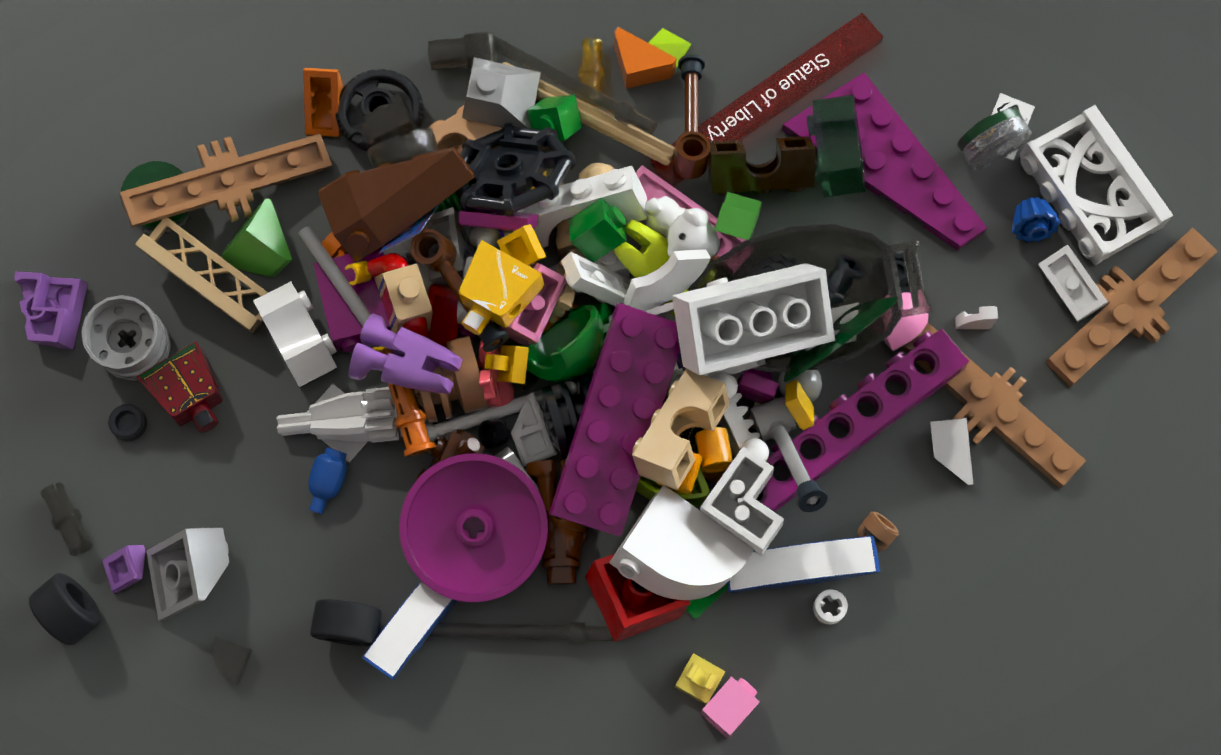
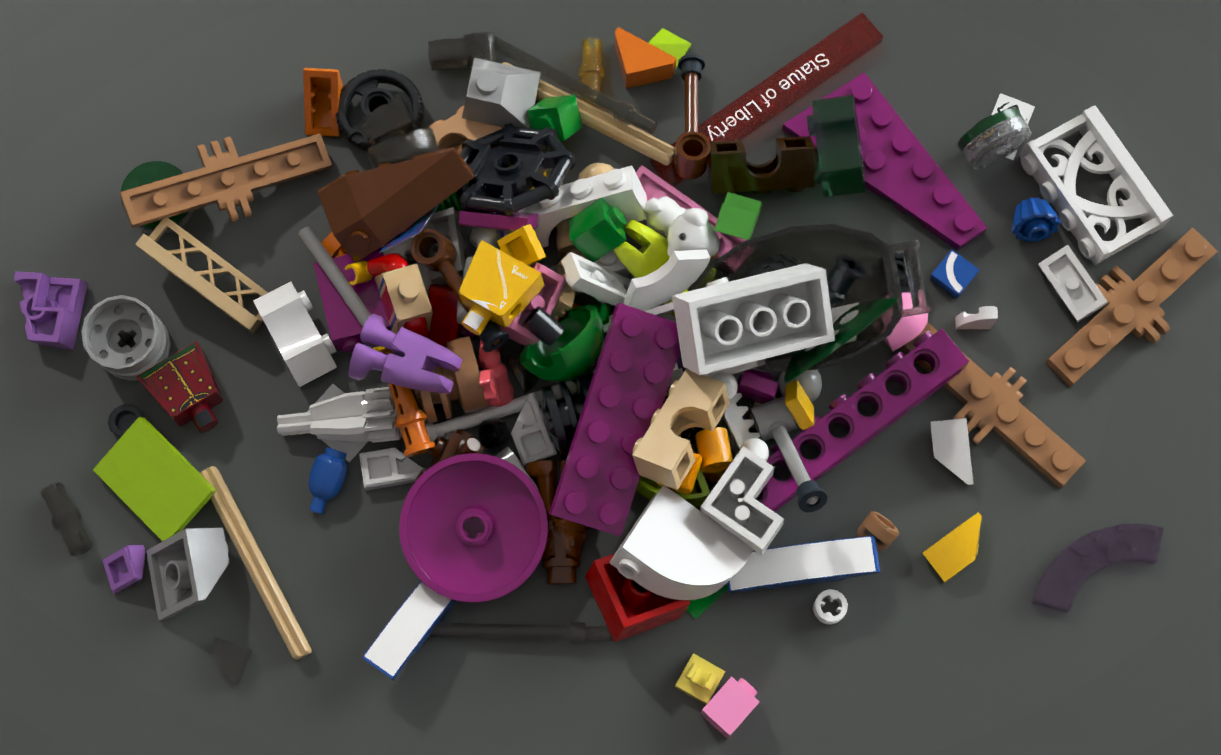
black tyre [29,573,101,645] -> none
bright green slope [214,199,292,277] -> none
black tyre [310,599,382,646] -> none
yellow tile [484,345,529,384] -> none
none -> lime tile [93,417,217,542]
none -> tan axle [200,466,312,660]
none -> white tile [359,447,423,491]
none -> black hinge [523,306,564,347]
none -> yellow slope [923,512,982,582]
none -> blue tile [930,249,980,299]
none -> clear purple tile [1032,523,1163,613]

